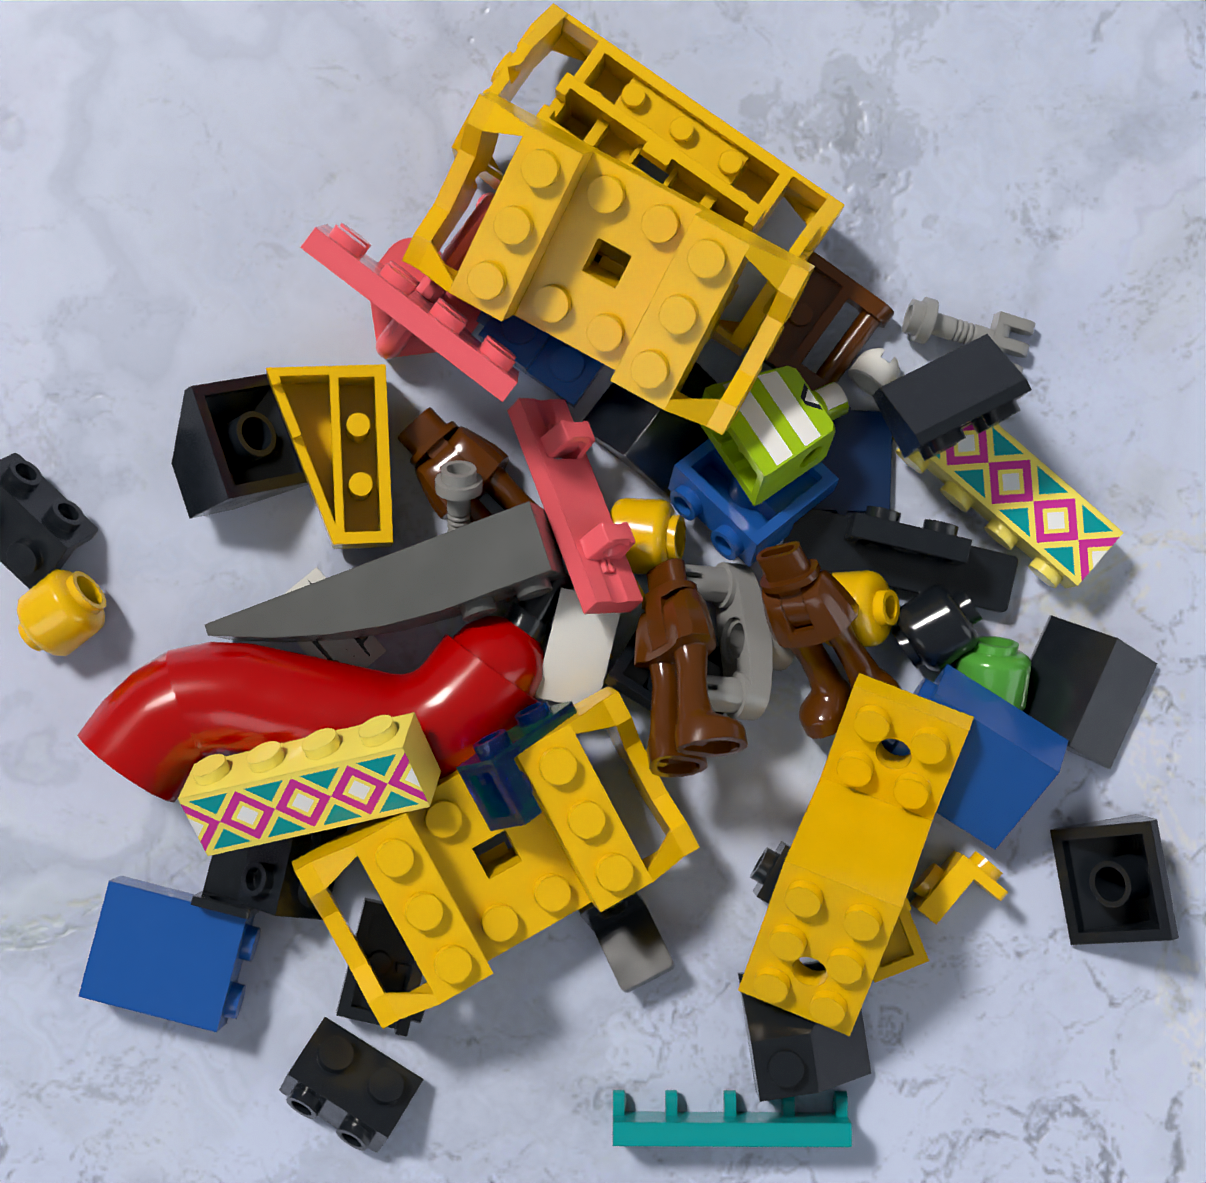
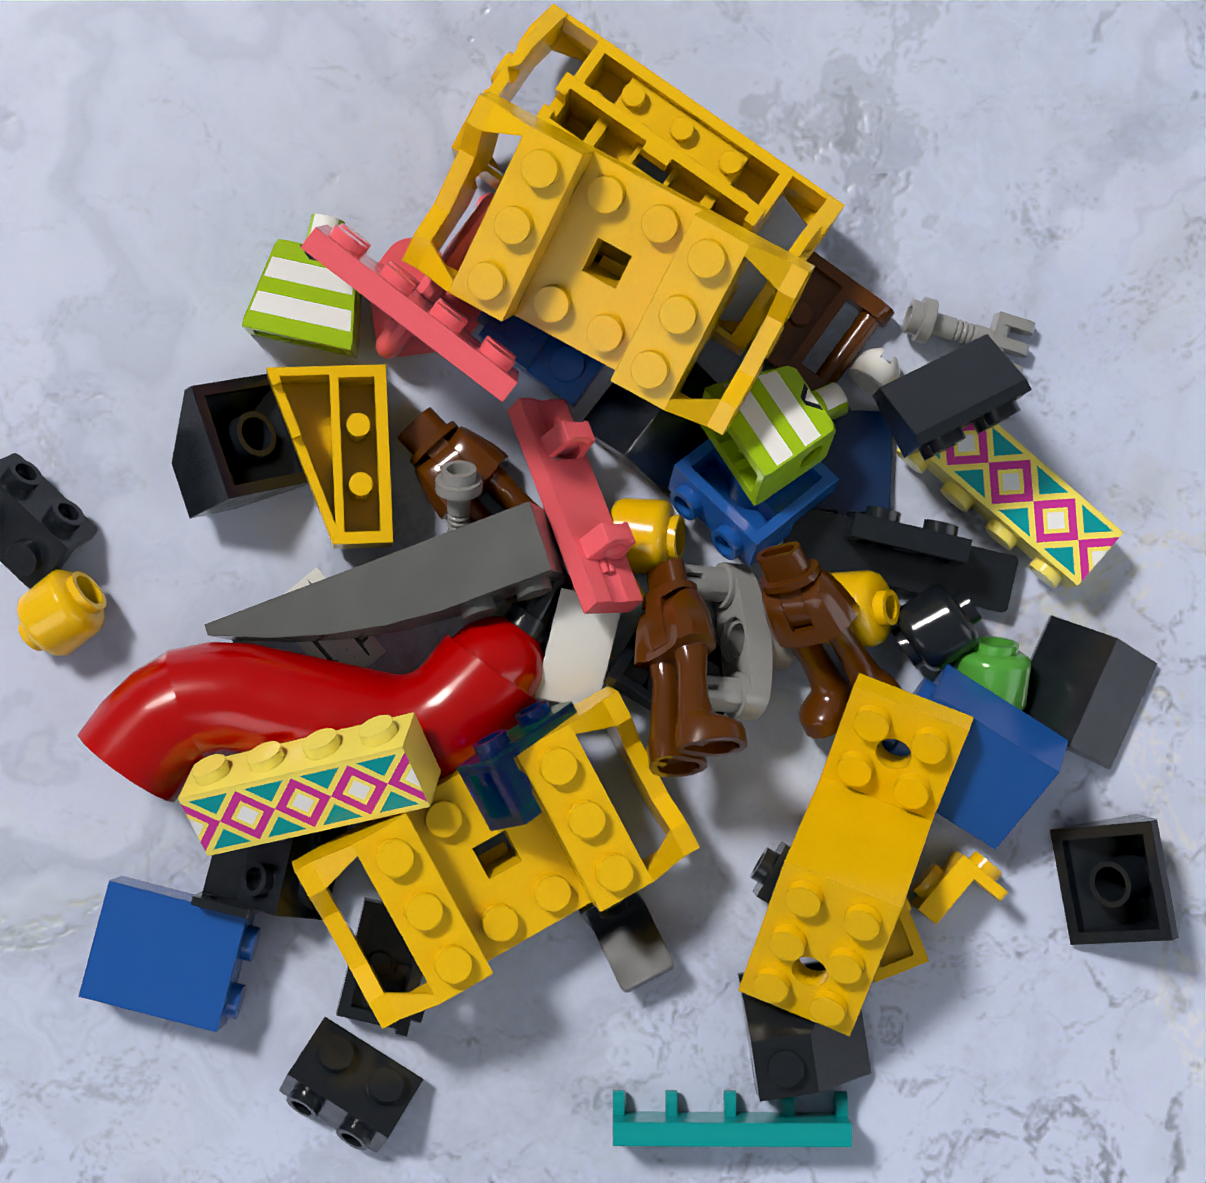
none -> torso [242,214,362,359]

